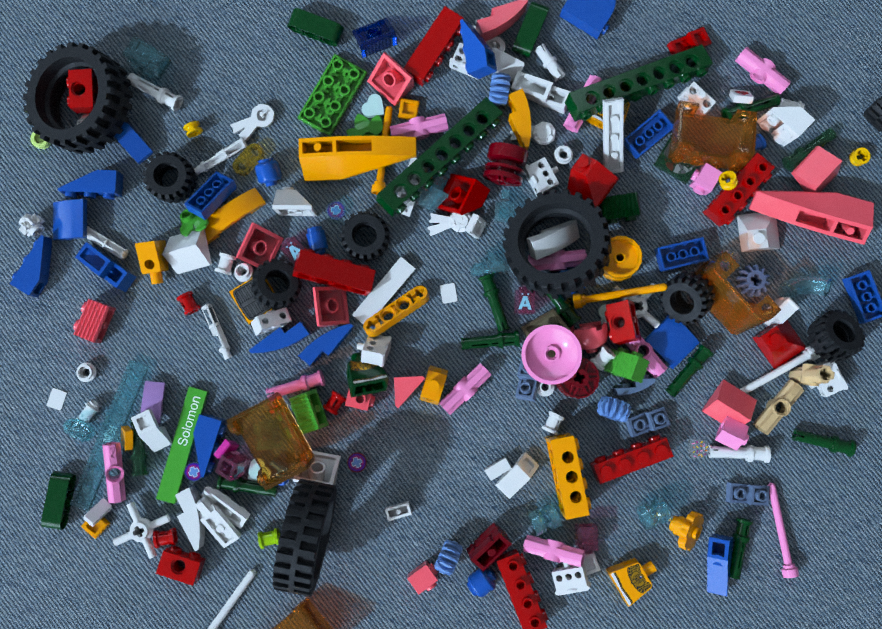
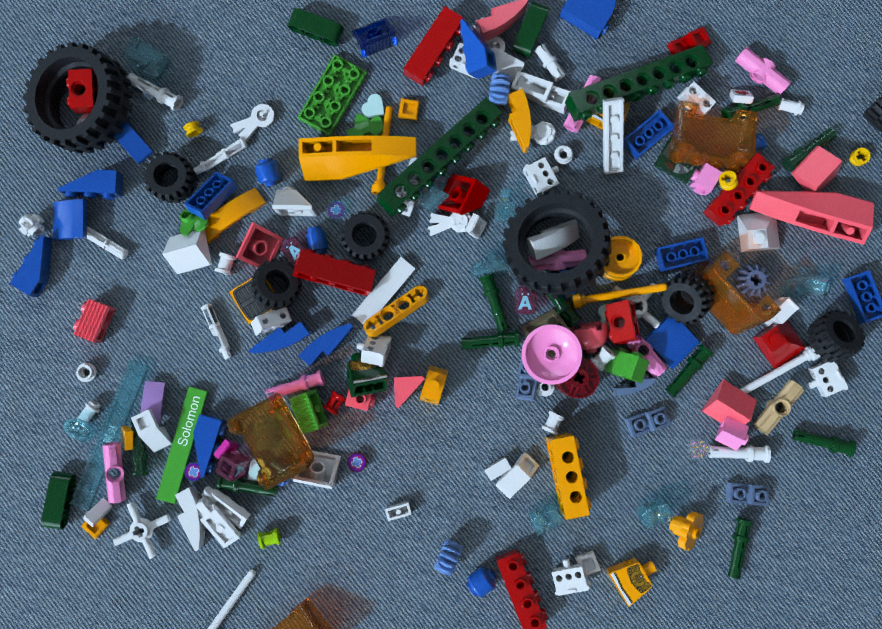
yellowish green tile [30,132,51,149] -> none
white sticker [47,388,67,410] -> none
blue slope [75,242,137,292] -> none
light orange torso [135,240,169,284] -> none
red bush [153,528,178,548] -> none
red brick [156,546,206,586] -> none
red bush [176,291,201,316] -> none
clear yellow beam [233,143,264,176] -> none
white plate [234,263,254,282] -> none
black tyre [272,479,337,597] -> none
coral slope [313,287,350,327] -> none
coral slope [367,52,414,106] -> none
bright pink piece [390,113,448,140] -> none
coral brick [407,560,439,595] -> none
bright pink piece [439,363,491,415] -> none
white sticker [440,283,457,304] -> none
dark red brick [466,523,512,571] -> none
dark red wheel [483,142,529,186] -> none
bright pink piece [523,535,585,567] -> none
red slope [567,154,619,208] -> none
clear pink brick [575,523,598,554] -> none
red brick [589,435,674,484] -> none
medium blue gear [597,396,631,422] -> none
dark green brick [599,192,641,225] -> none
slope [707,533,734,596] -> none
white slope [757,106,815,146] -> none
bright pink piece [768,483,799,578] -> none
tan piece [789,364,835,386] -> none

